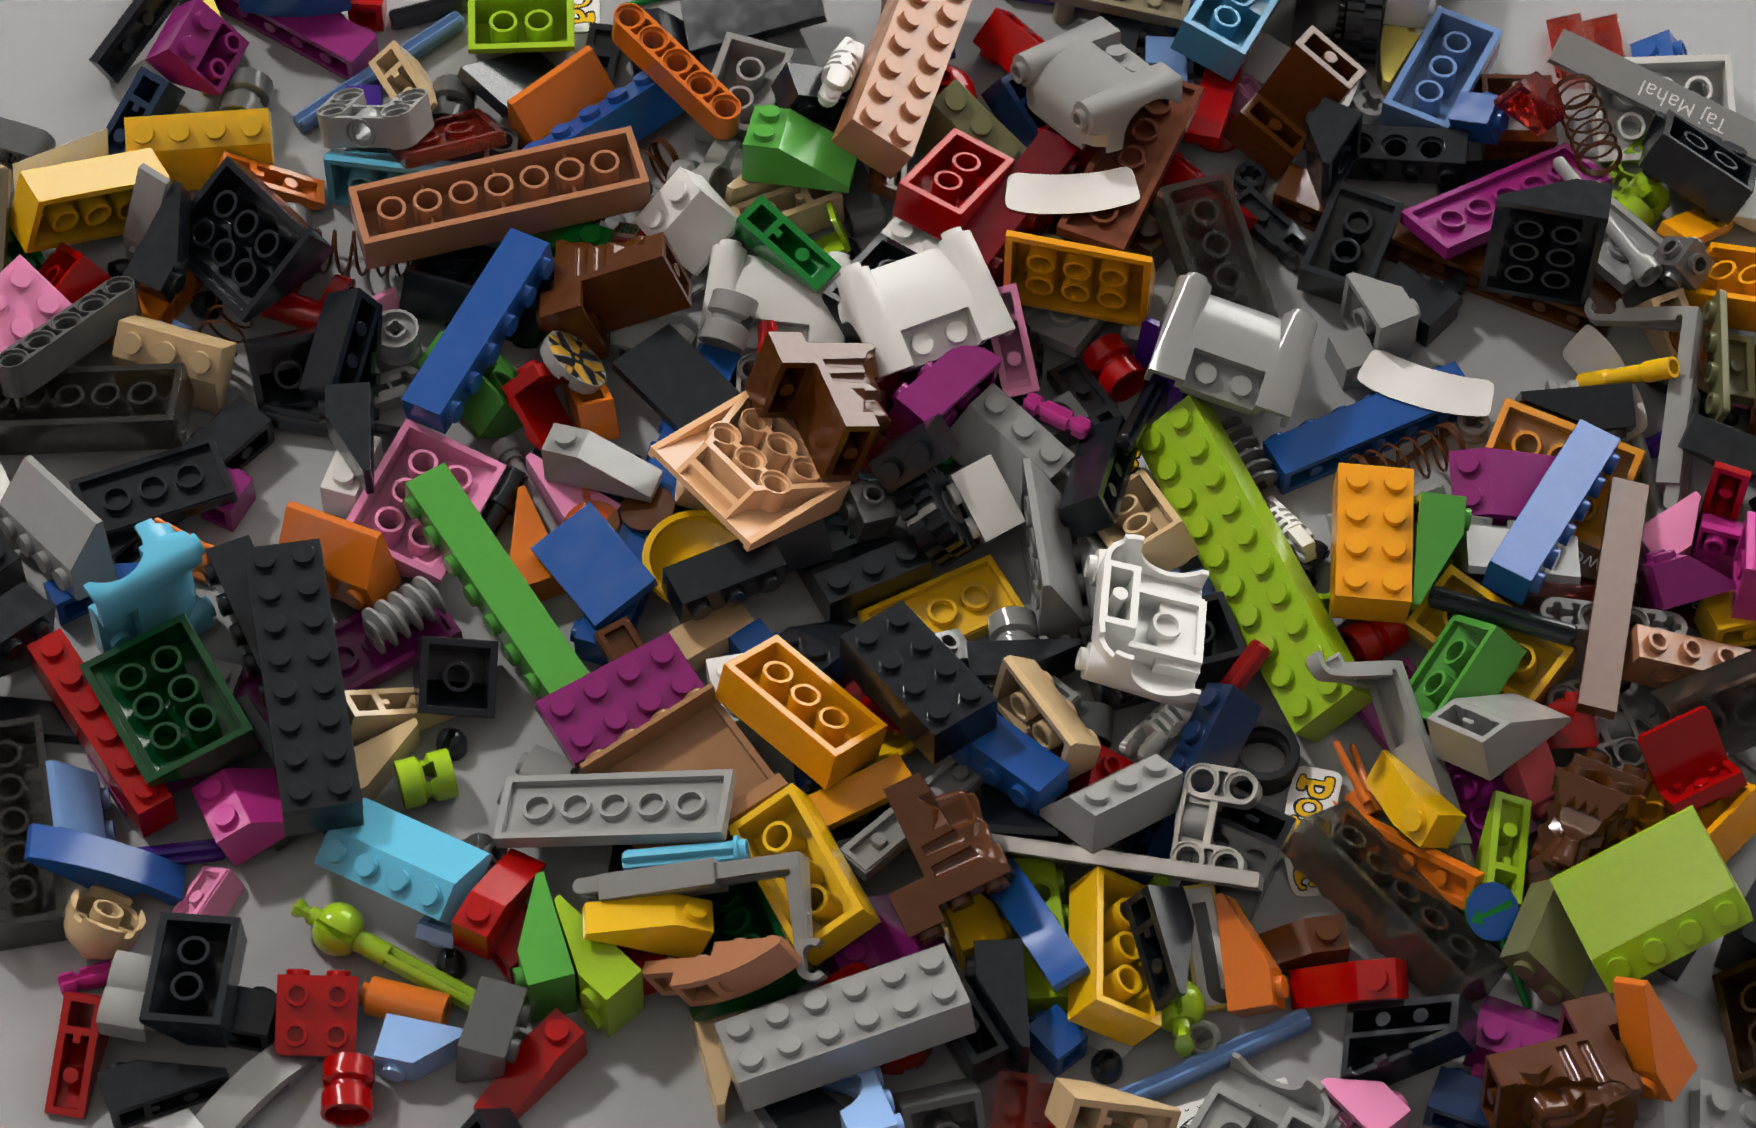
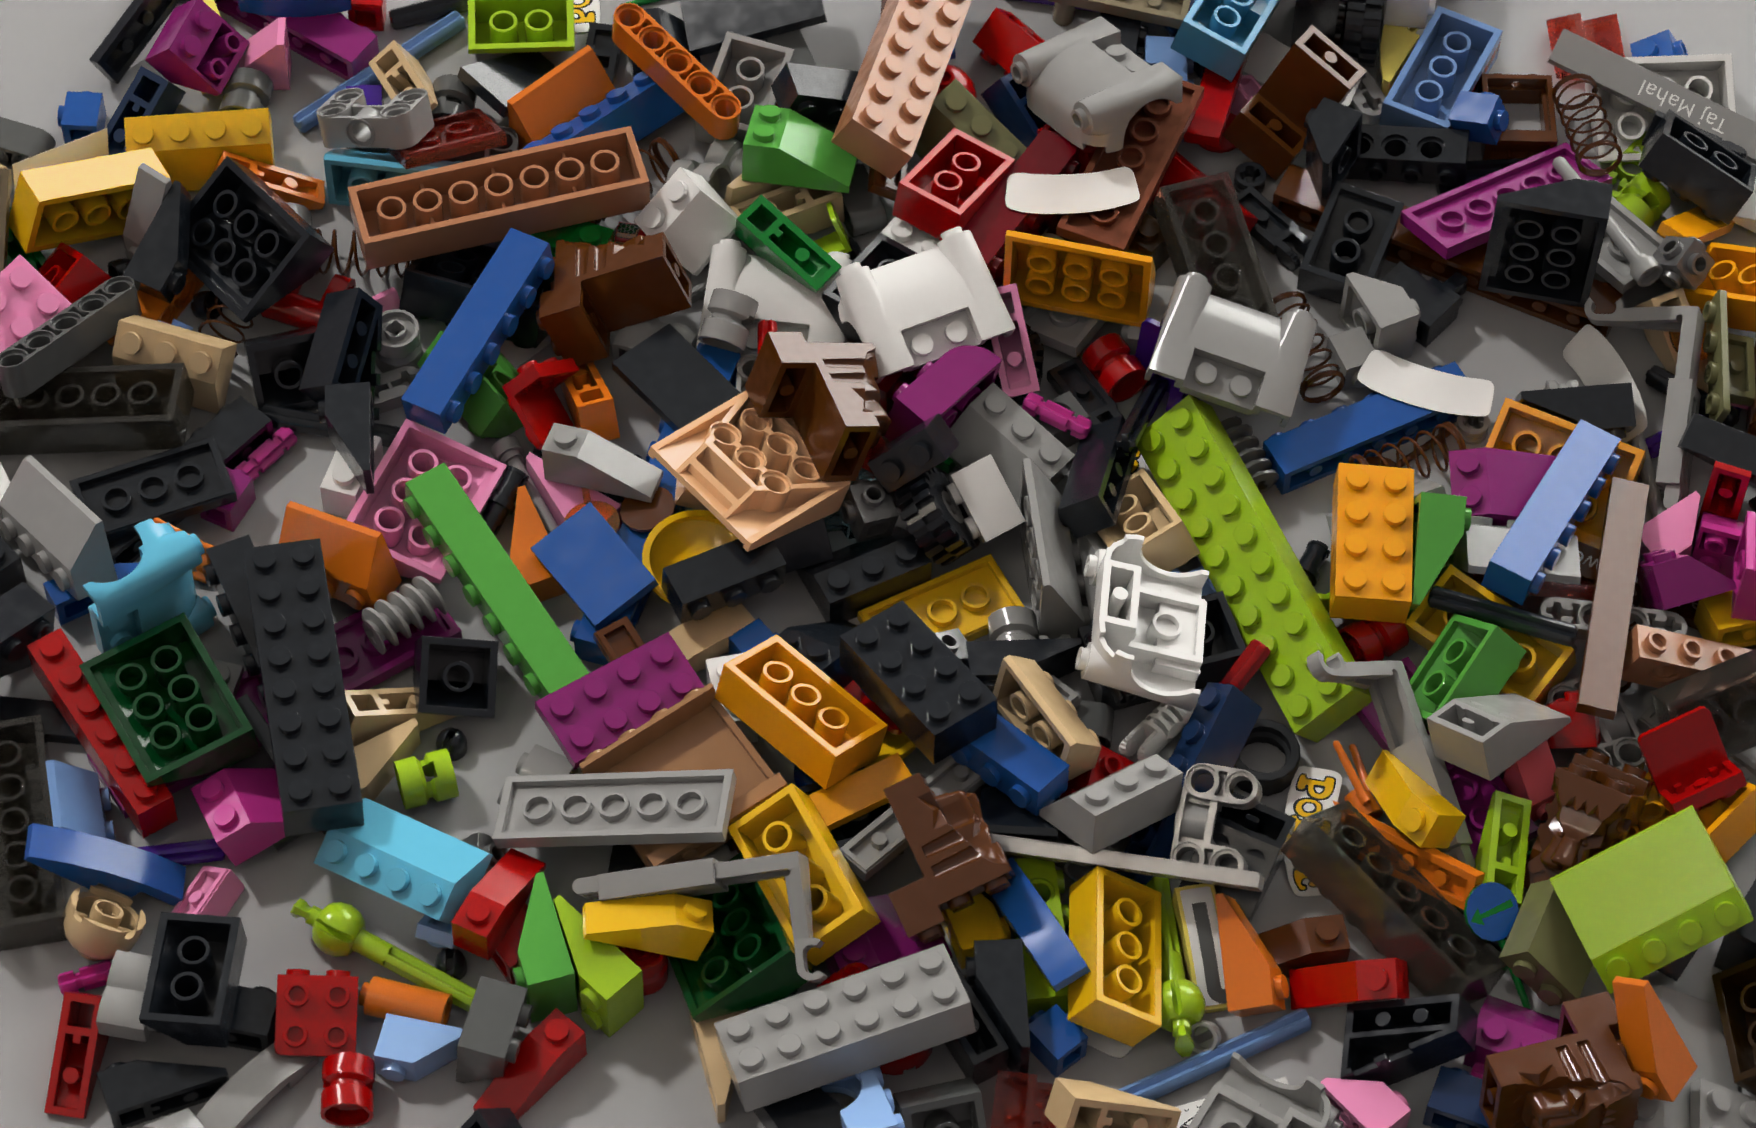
tile [540,331,606,394] -> none
medium azure axle [622,835,750,870] -> none
nougat slope [642,935,802,1007] -> none
white hinge [817,36,865,108] -> none
black hinge [1090,1048,1123,1084] -> none
black slope [1124,885,1194,1011] -> none
white hinge [1265,495,1317,564] -> none
clear red slope [1494,71,1567,136] -> none
yellow piece [1576,356,1680,387] -> none
none -> blue brick [58,91,107,144]
none -> dark pink axle [235,426,297,481]
none -> bright pink slope [239,18,292,90]
none -> reddish brown piece [1263,291,1346,403]

